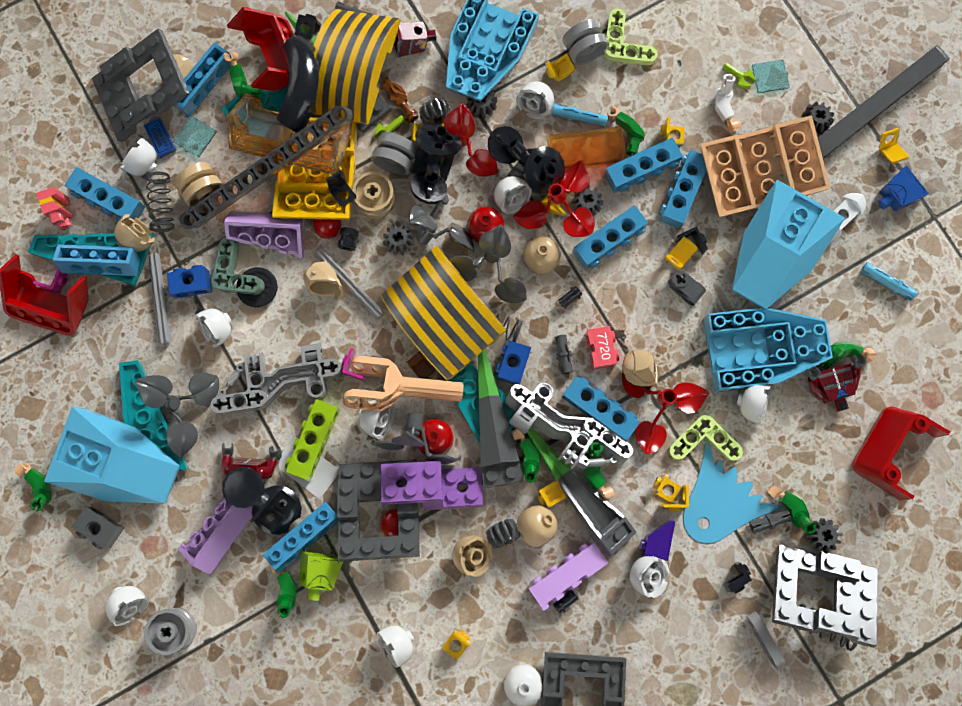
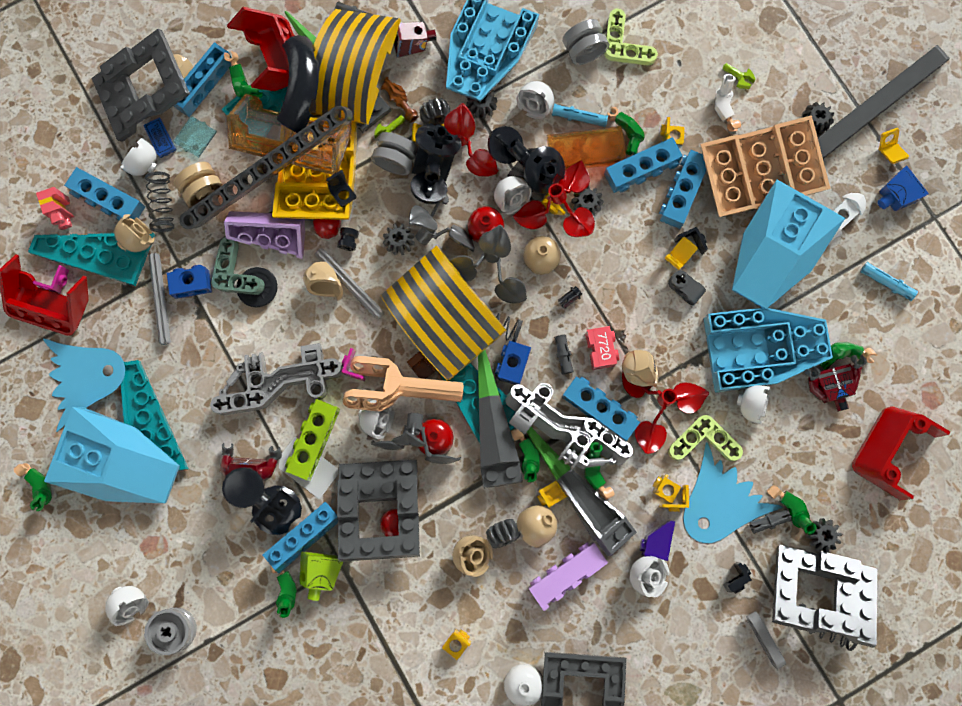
dark azure brick [53,244,140,276] -> none
dark grey brick [72,507,124,550] -> none
dark grey plant [135,373,219,457] -> none
lavender wedge [178,498,252,574] -> none
white cylinder [194,309,232,348] -> none
black bracket [294,14,322,39] -> none
tan wheel [352,171,396,219] -> none
white cylinder [377,625,414,668] -> none
medium lavender bracket [381,461,483,510] -> none
yellow bracket [545,53,577,82] -> none
black pin [553,590,579,614] -> none
dark azure brick [572,205,648,270] -> none
clear light blue piece [752,59,790,94] -> none
none -> medium azure piece [43,339,125,432]

